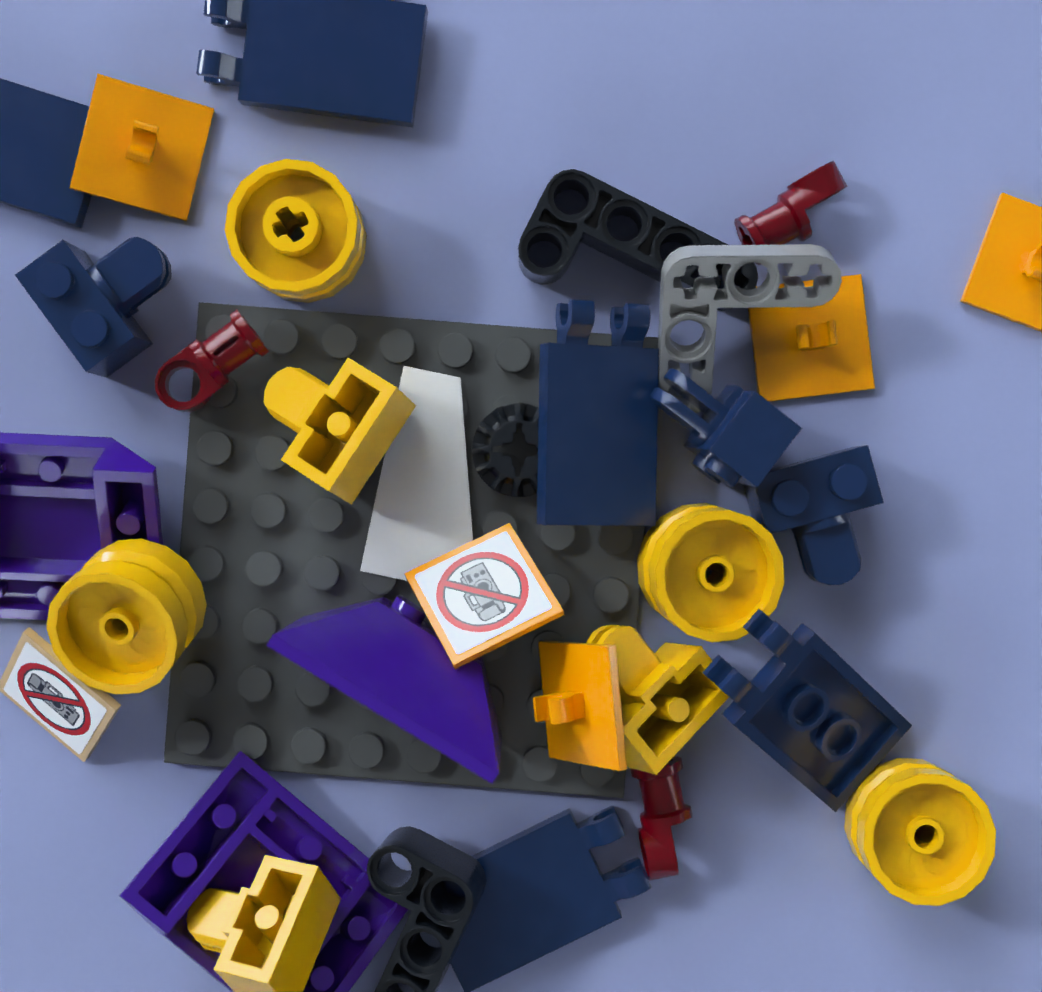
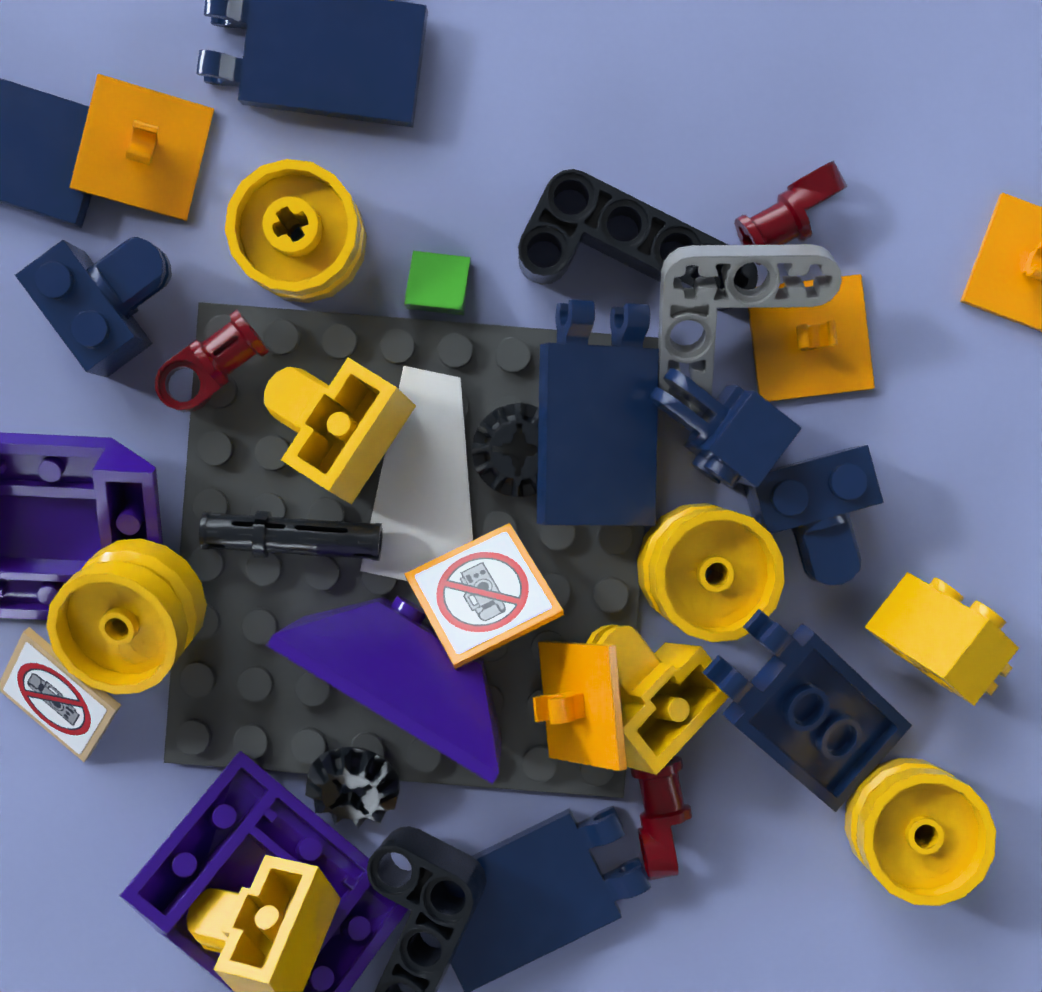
none -> black pin [199,511,383,561]
none -> black gear [305,747,400,828]
none -> bright green slope [404,251,471,316]
none -> yellow brick [865,572,1019,706]

